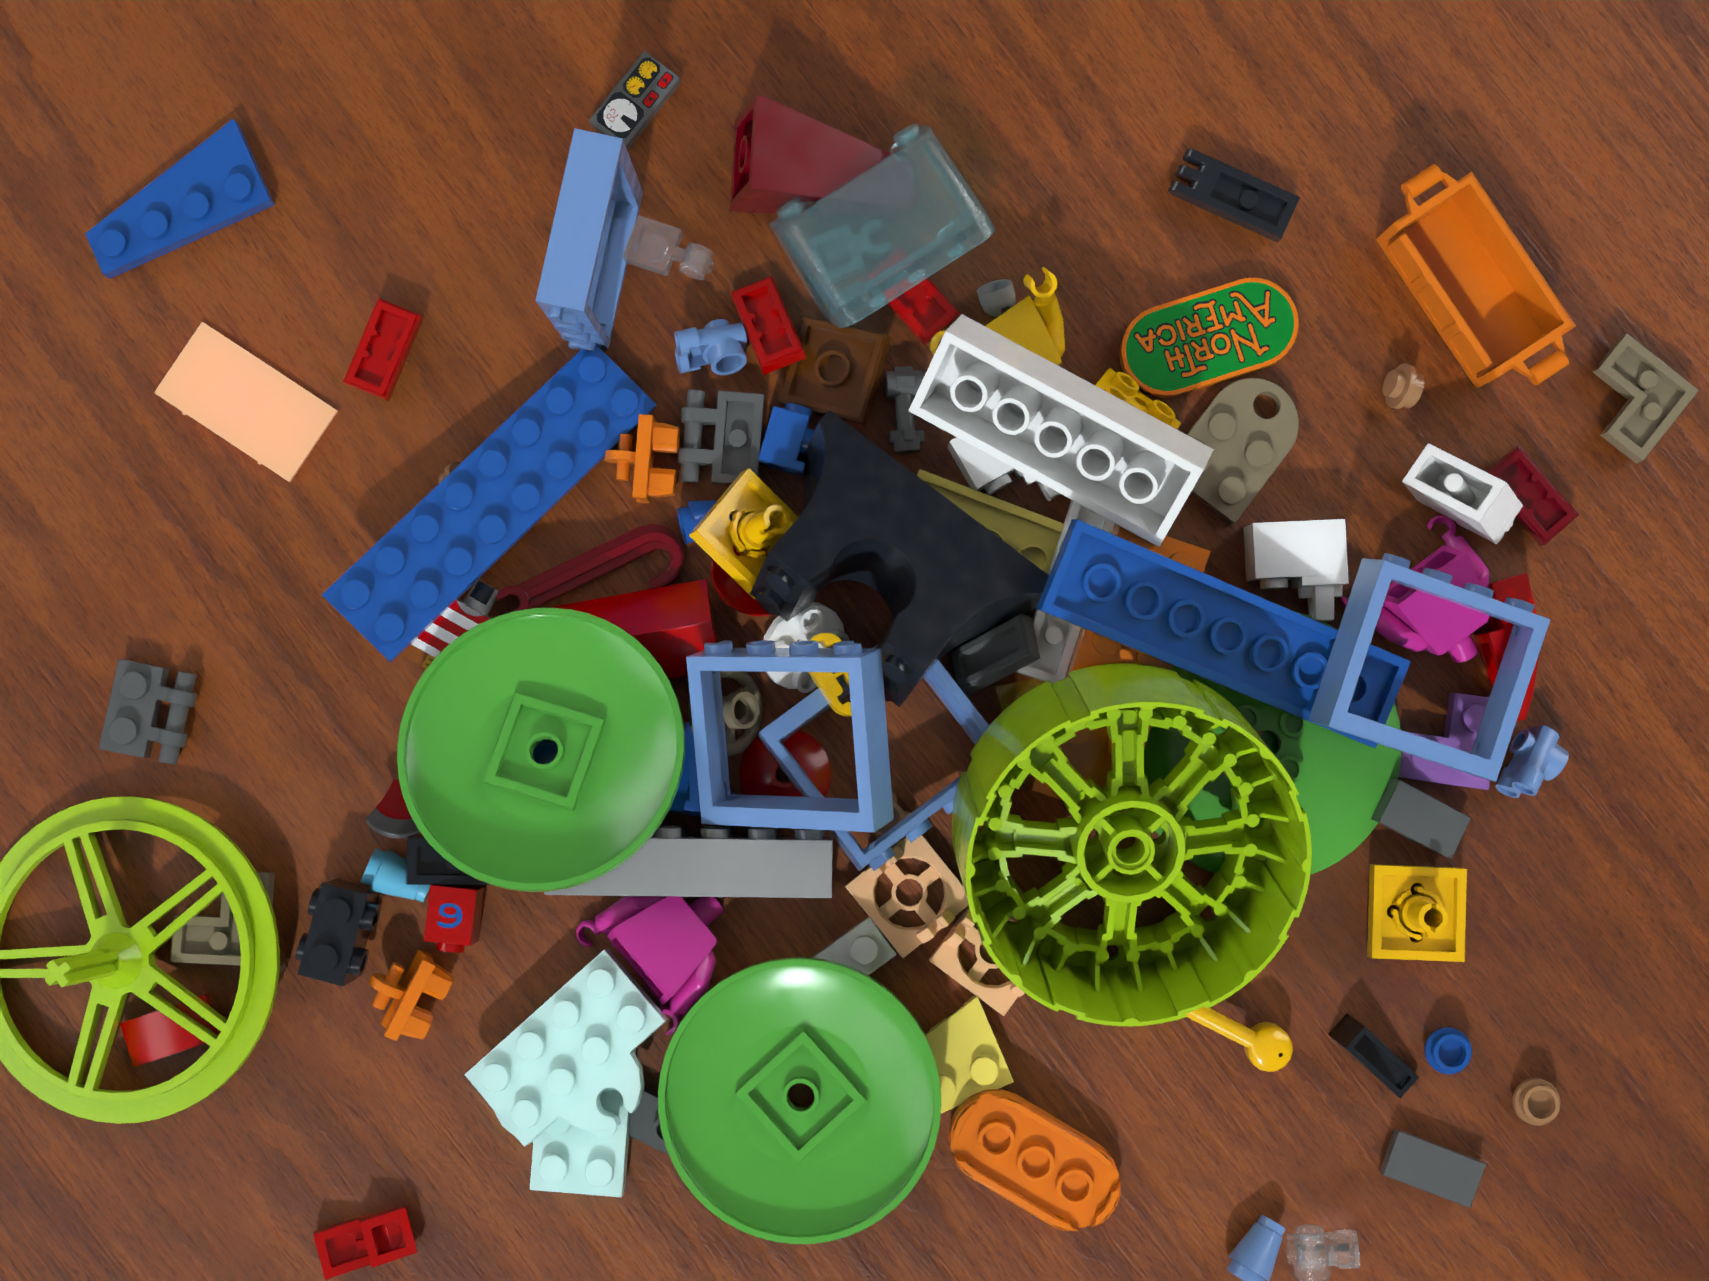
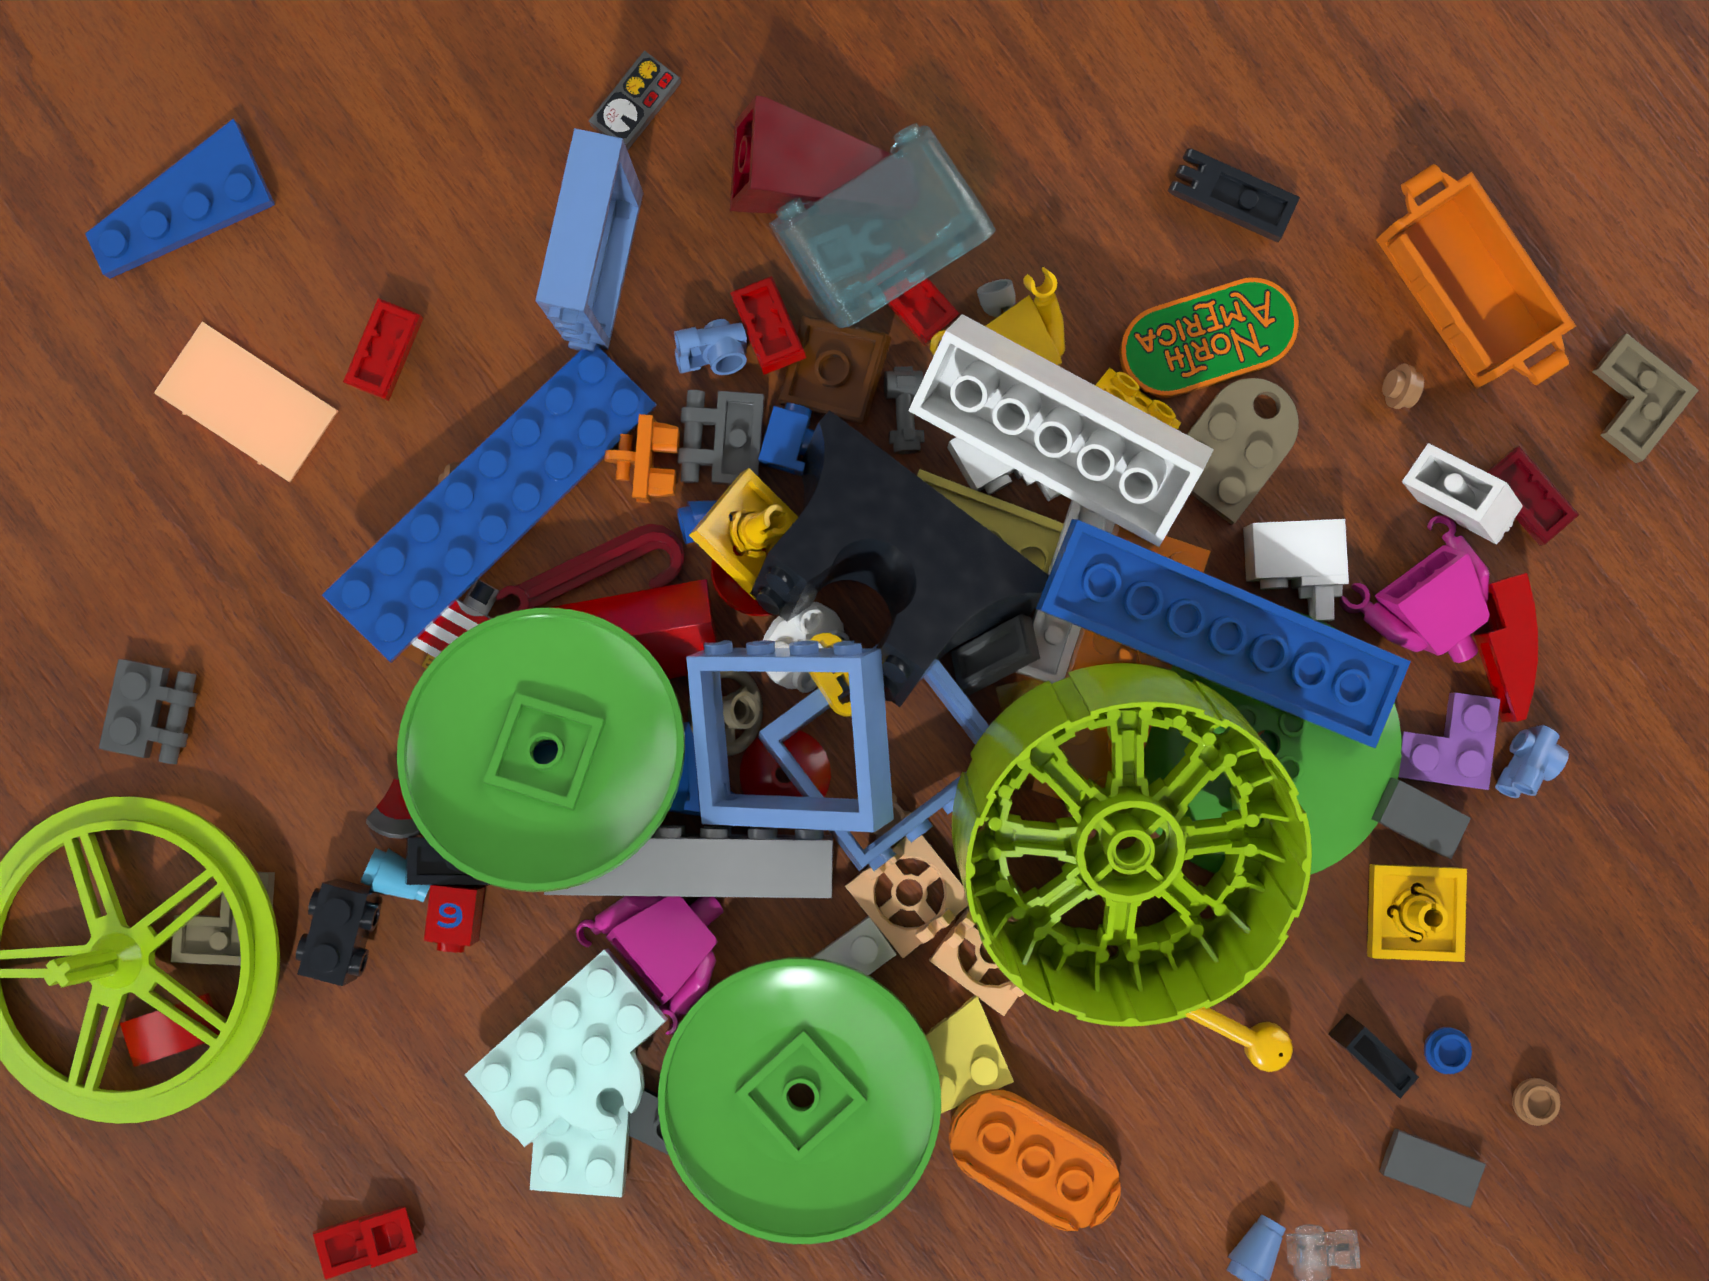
orange hips [368,948,454,1041] -> none
clear plate [623,215,715,280] -> none
medium blue window [1308,553,1551,782] -> none

